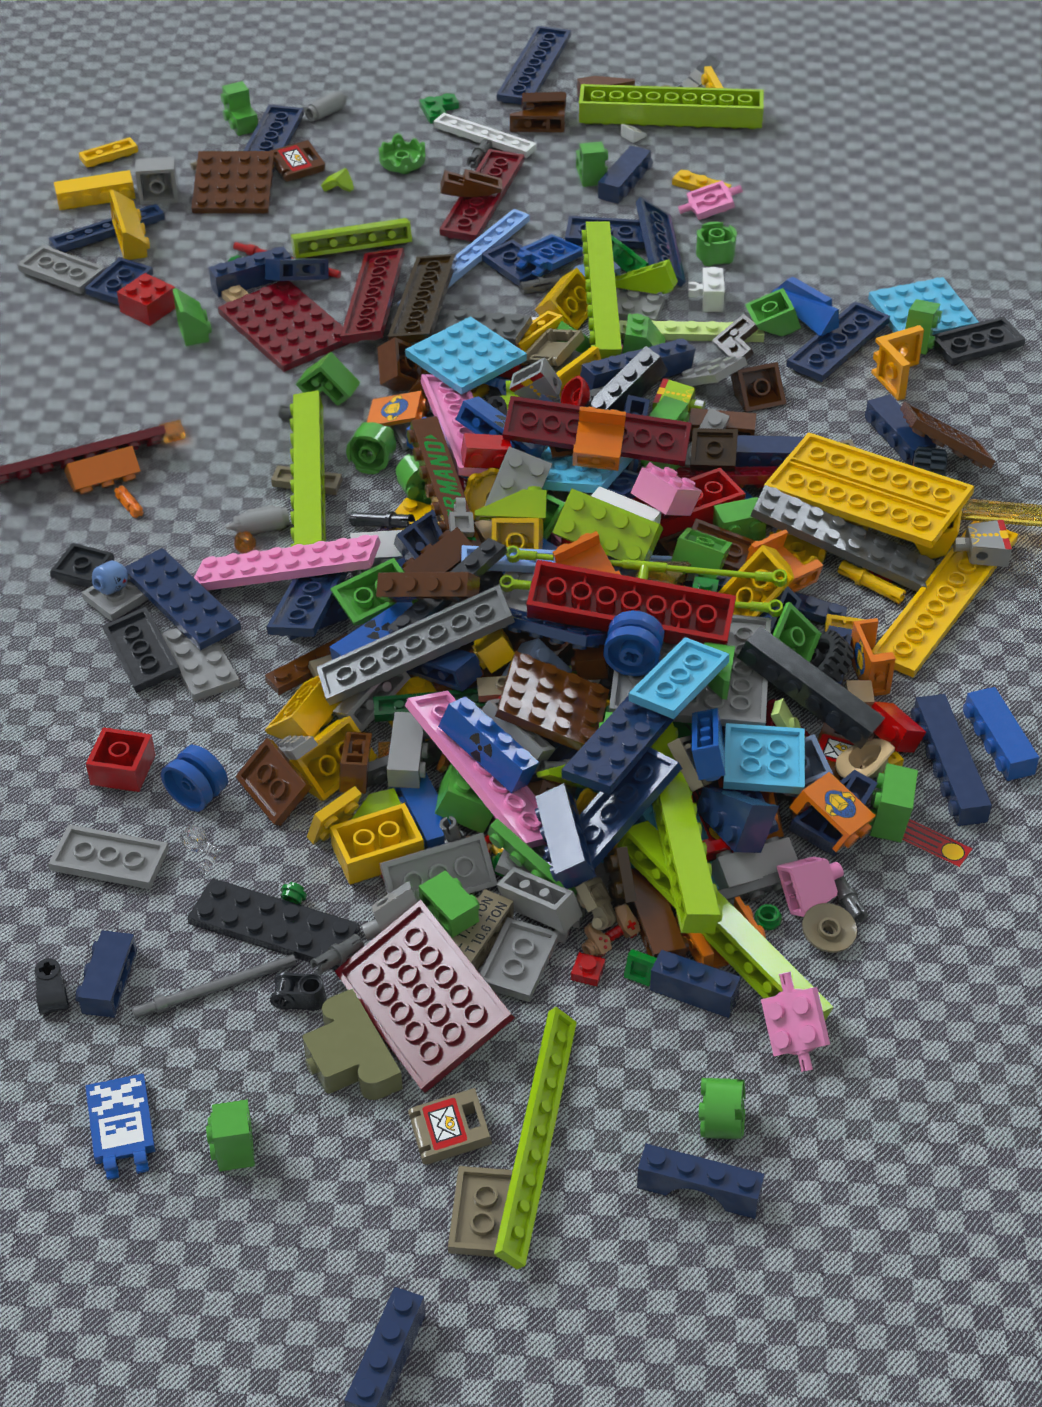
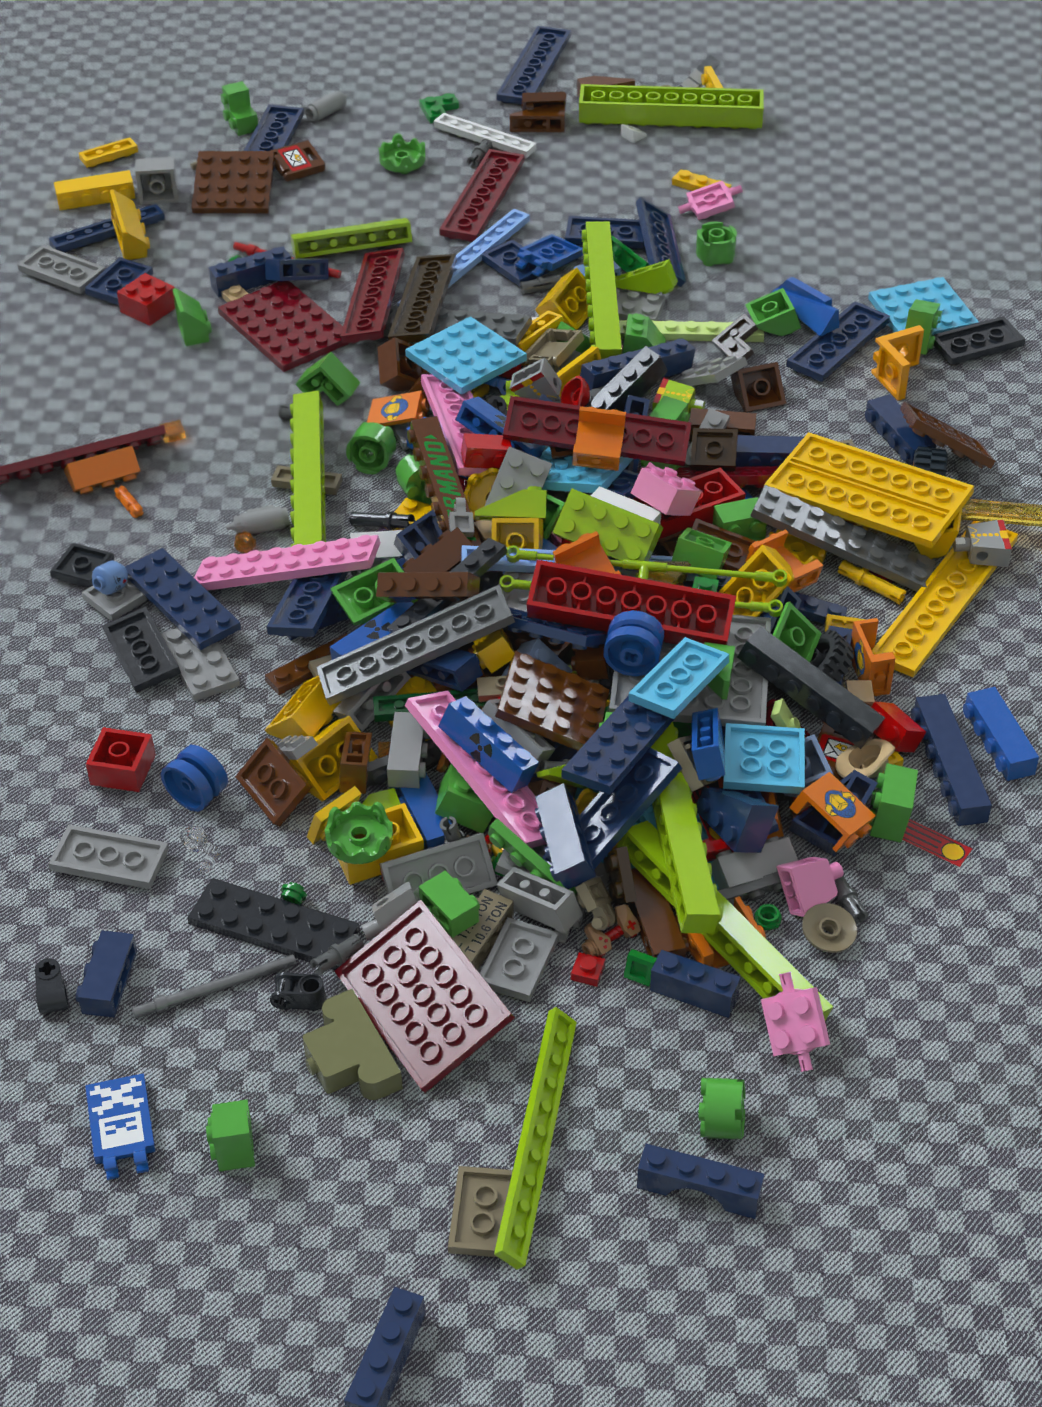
lime tile [321,168,354,192] -> none
dark tan container [408,1088,492,1165] -> none
reddish brown slope [440,169,502,197] -> none
bright green brick [576,141,608,187] -> none
dark blue brick [598,145,653,204] -> none
white brick [688,267,725,312] -> none
none -> bright green plate [325,801,393,864]

